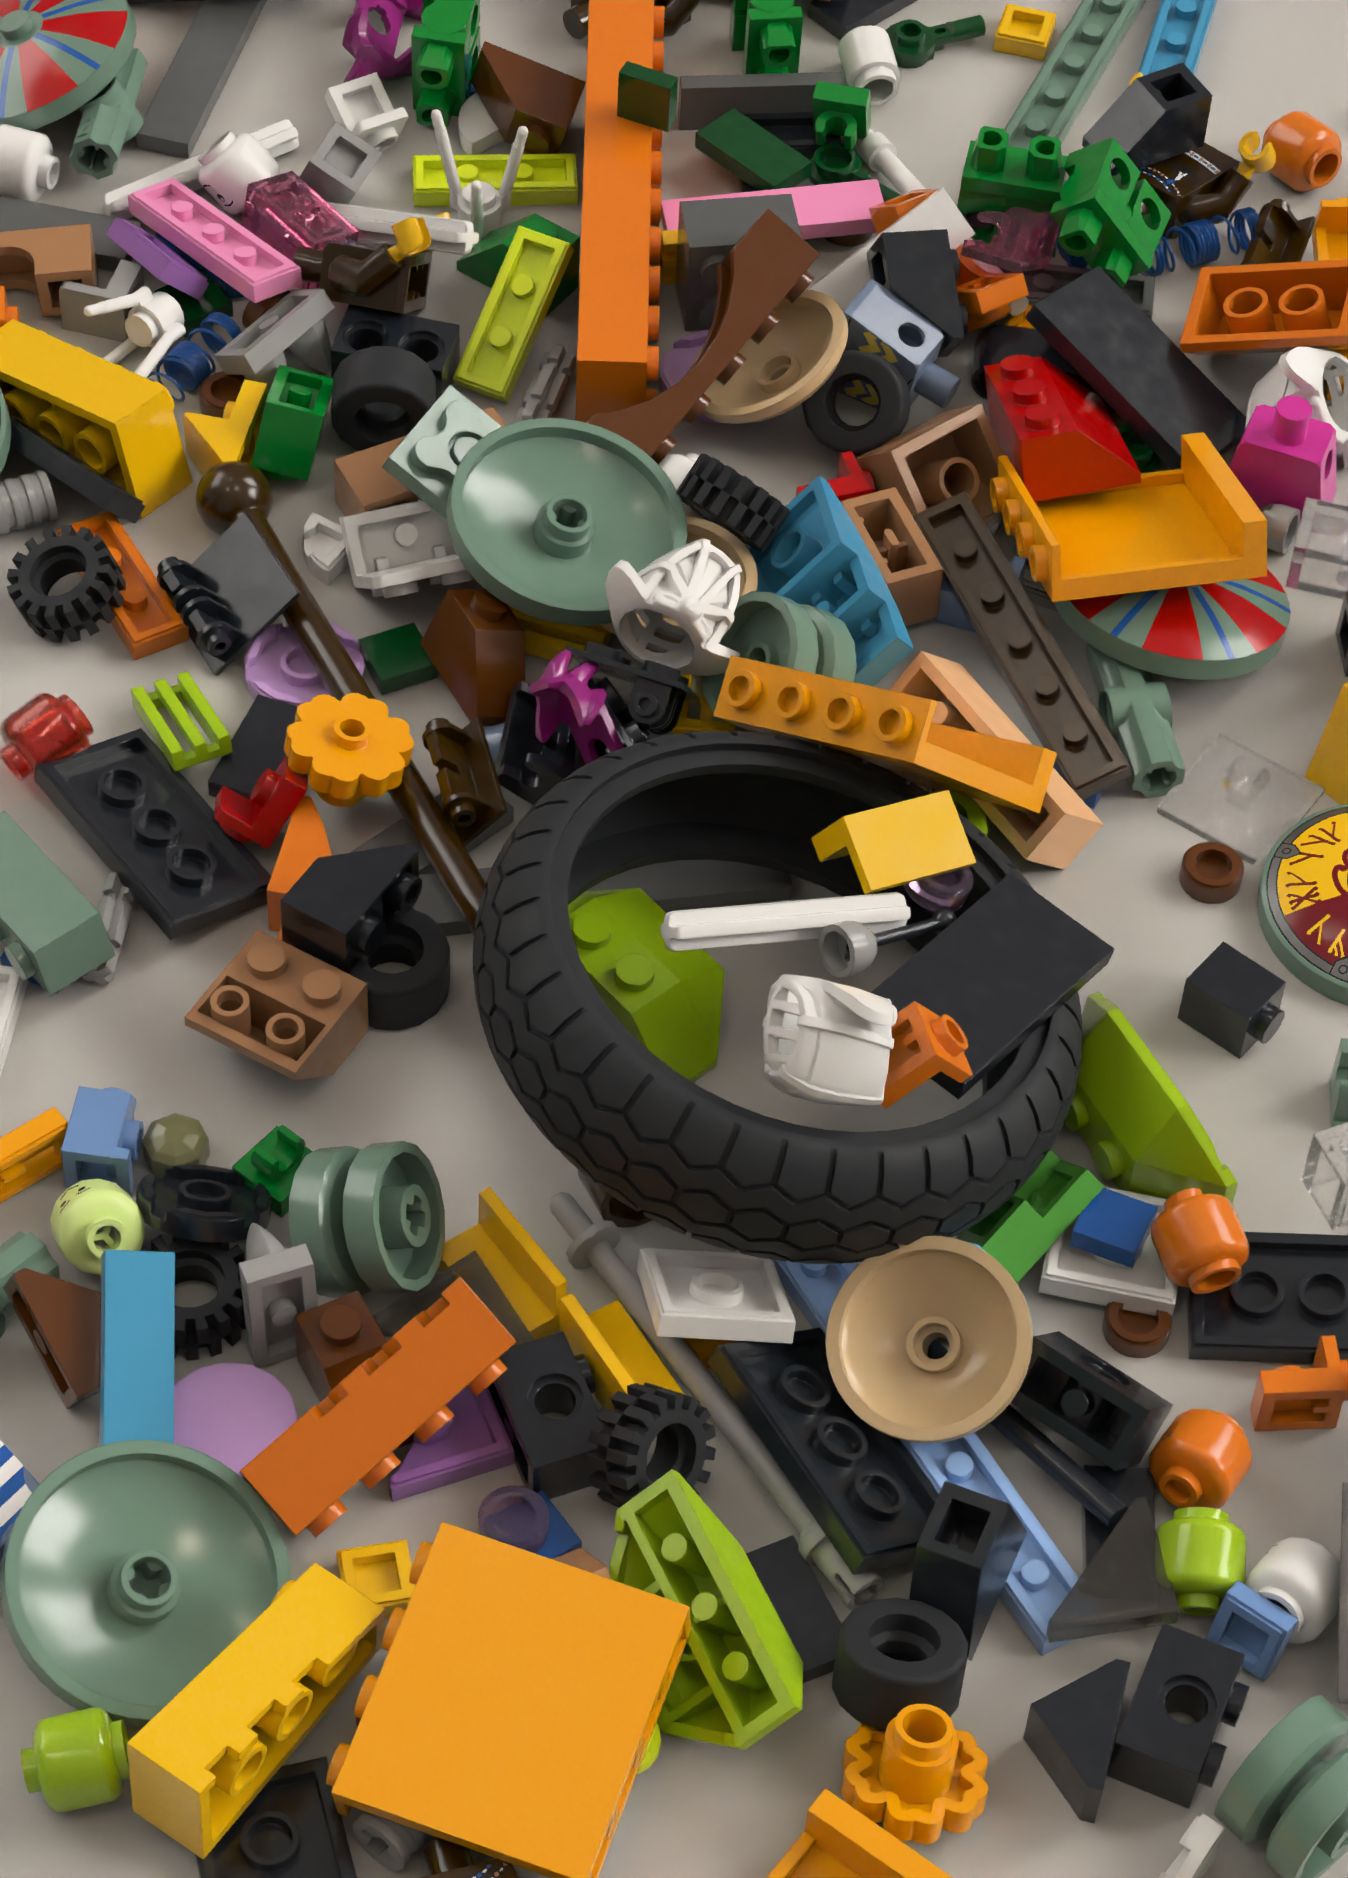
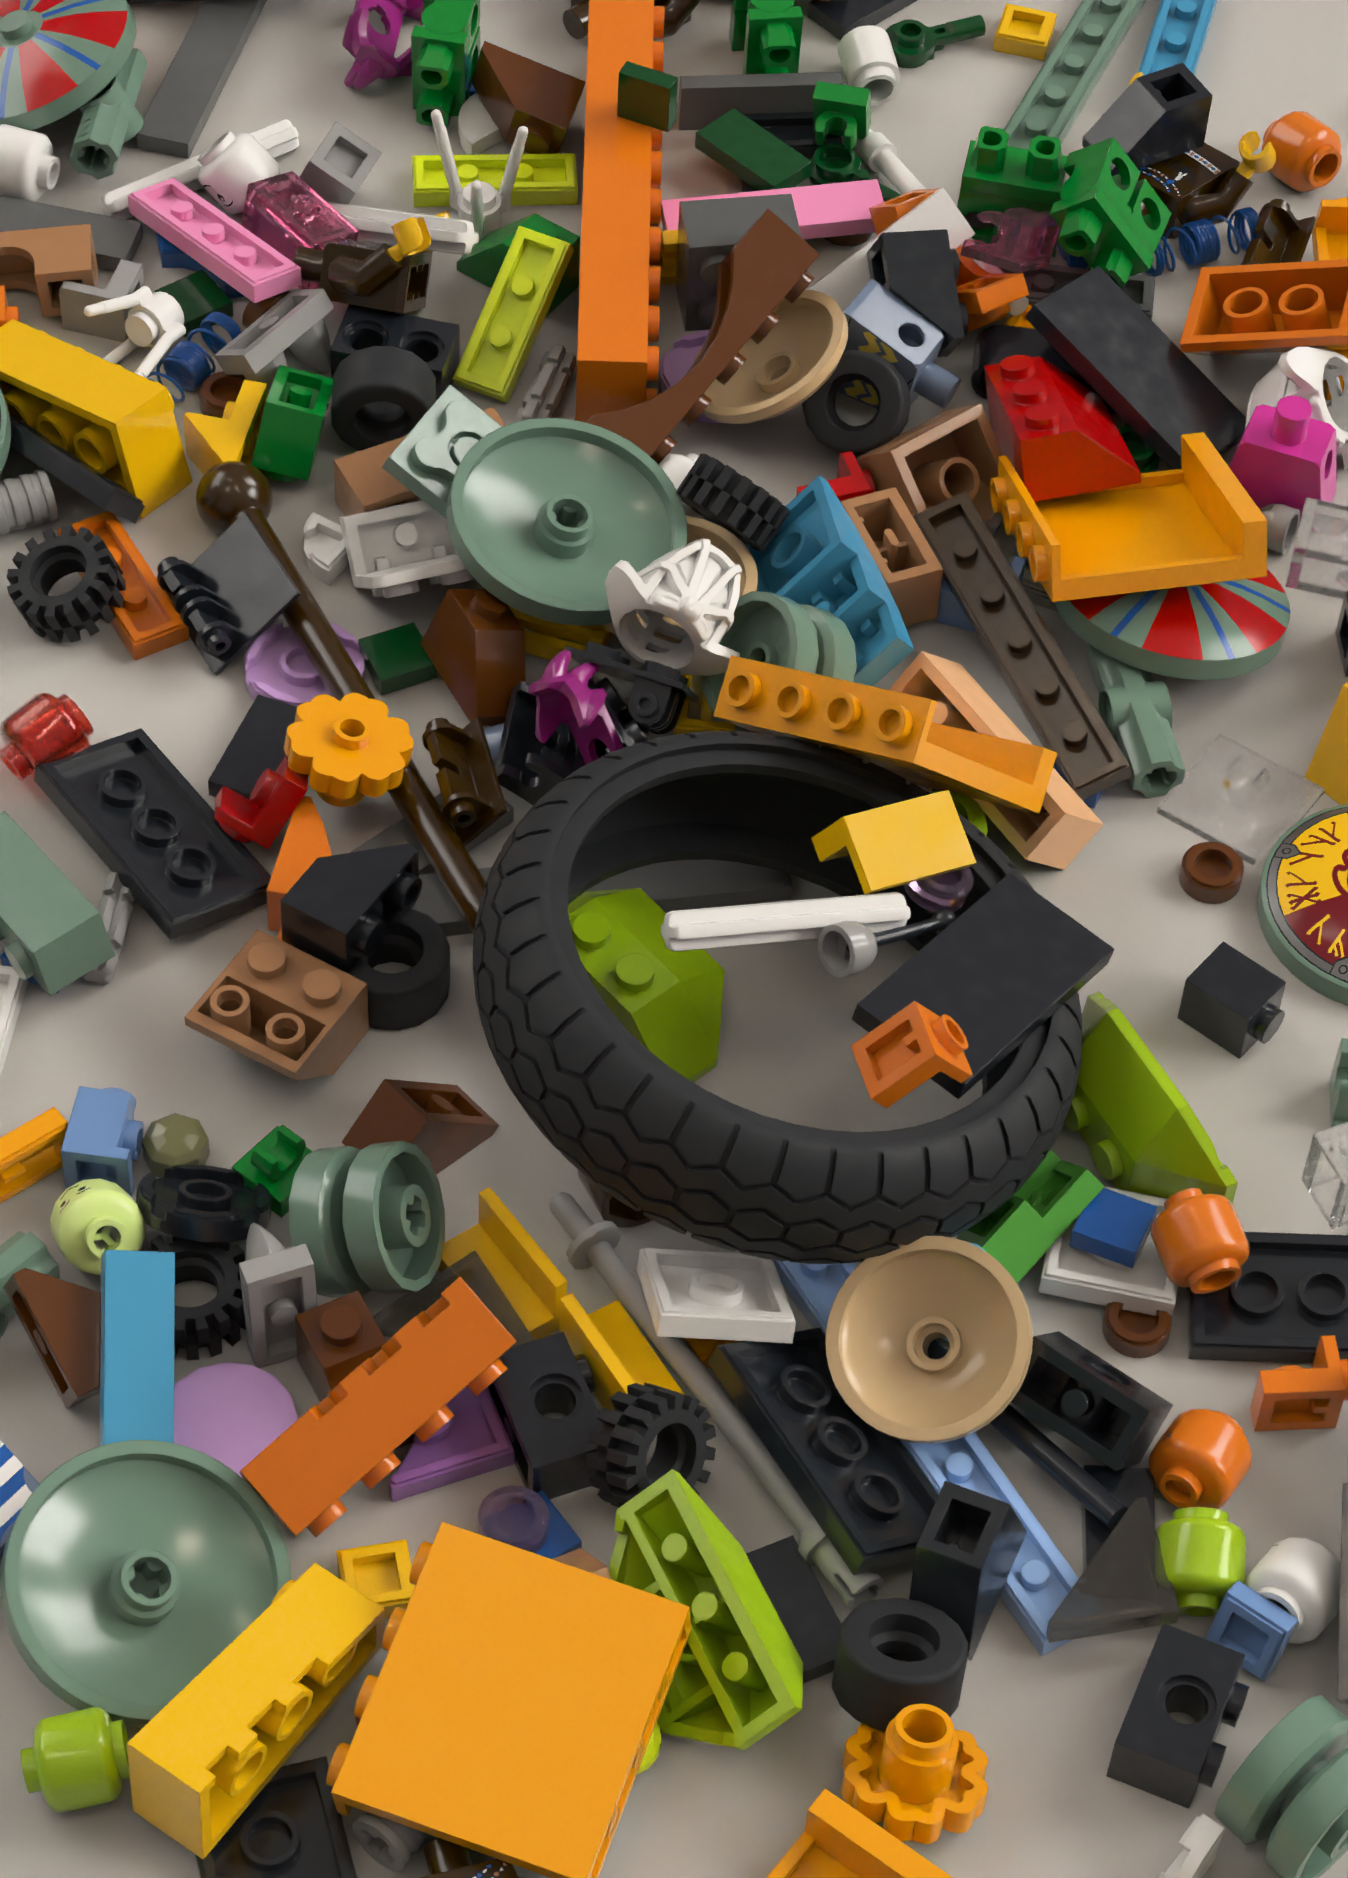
medium lavender tile [105,217,209,300] -> none
lime tile [130,671,233,771] -> none
white bracket [324,72,409,152] -> none
white piece [762,974,898,1106] -> none
black slope [1023,1659,1131,1823] -> none
none -> reddish brown slope [342,1079,499,1175]

